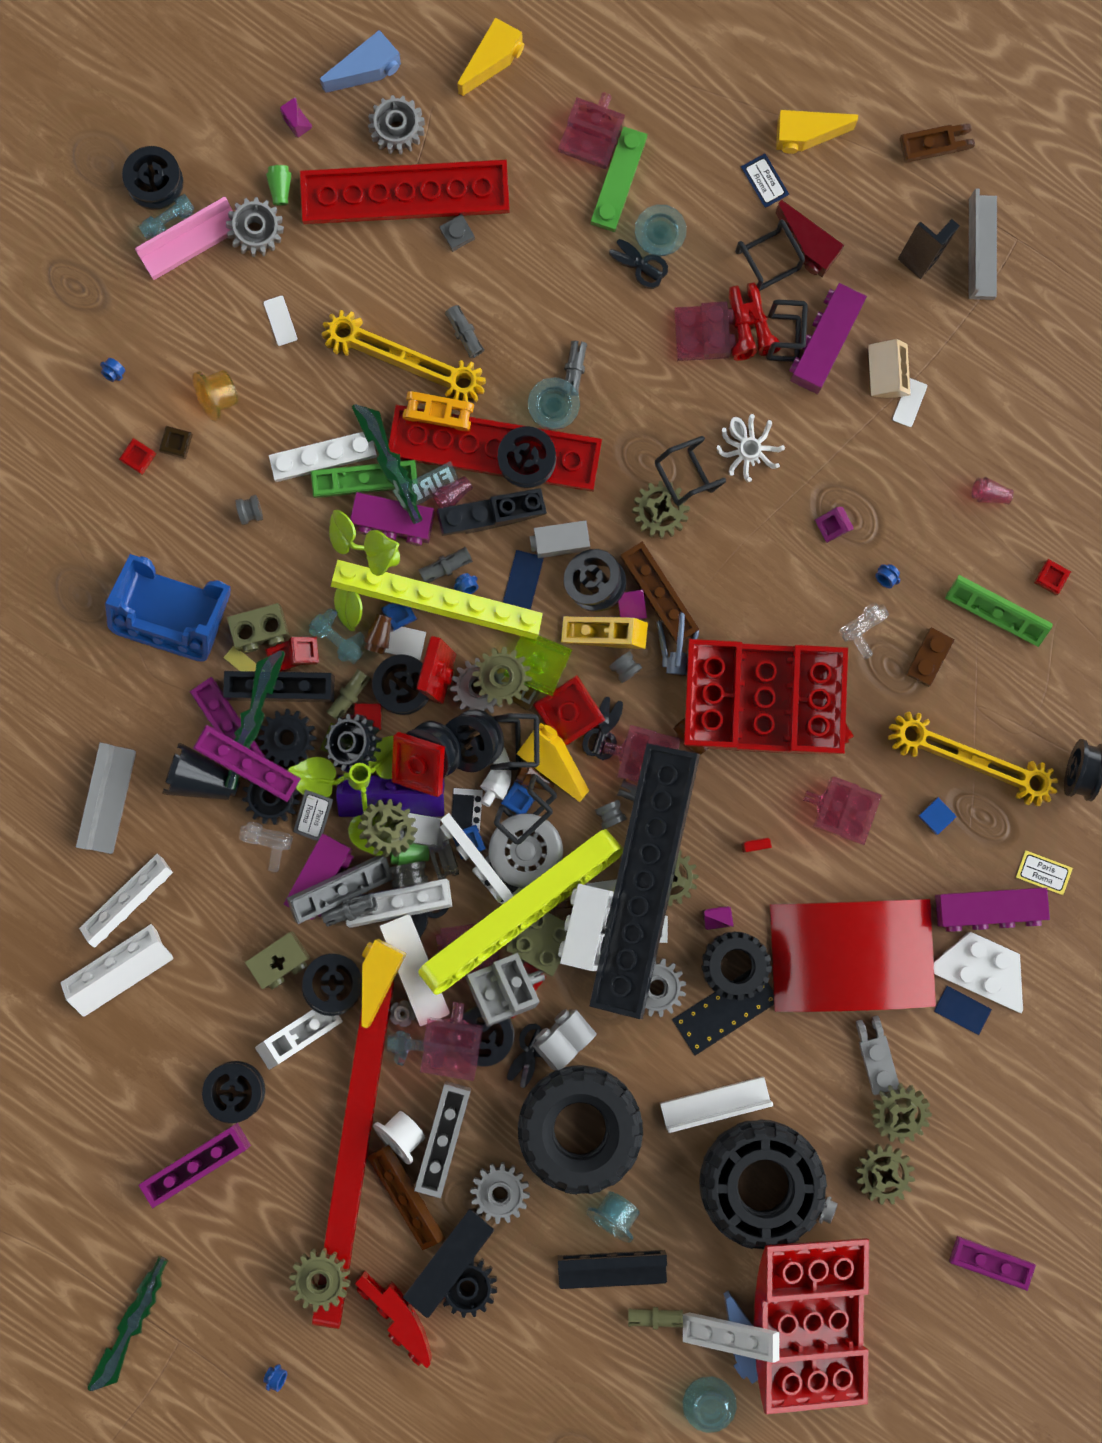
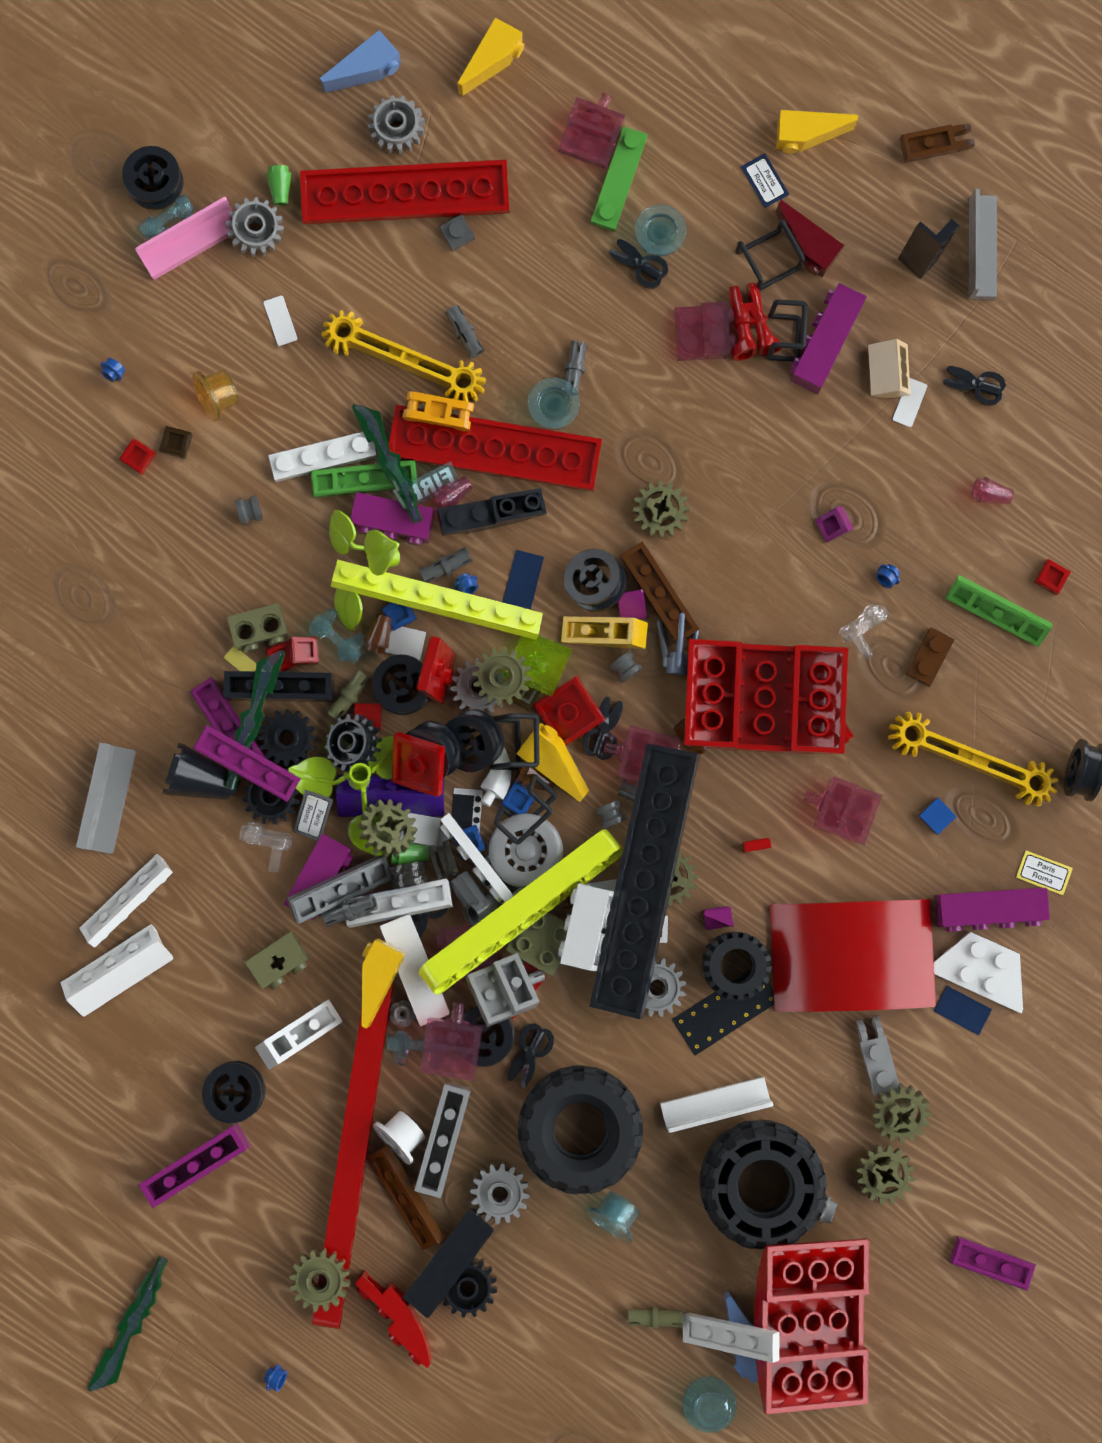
blue windscreen [105,554,230,661] -> none
magenta slope [280,98,312,138] -> none
black wheel [302,954,362,1016] -> none
black wheel [497,426,556,488] -> none
light grey brick [530,521,590,558] -> none
light grey brick [533,1009,597,1071] -> none
black panel [558,1250,667,1289] -> none
black piece [655,436,726,506] -> none
white animal [716,414,785,483] -> none
none -> dark grey piece [449,871,499,926]
none -> black piece [943,366,1006,406]

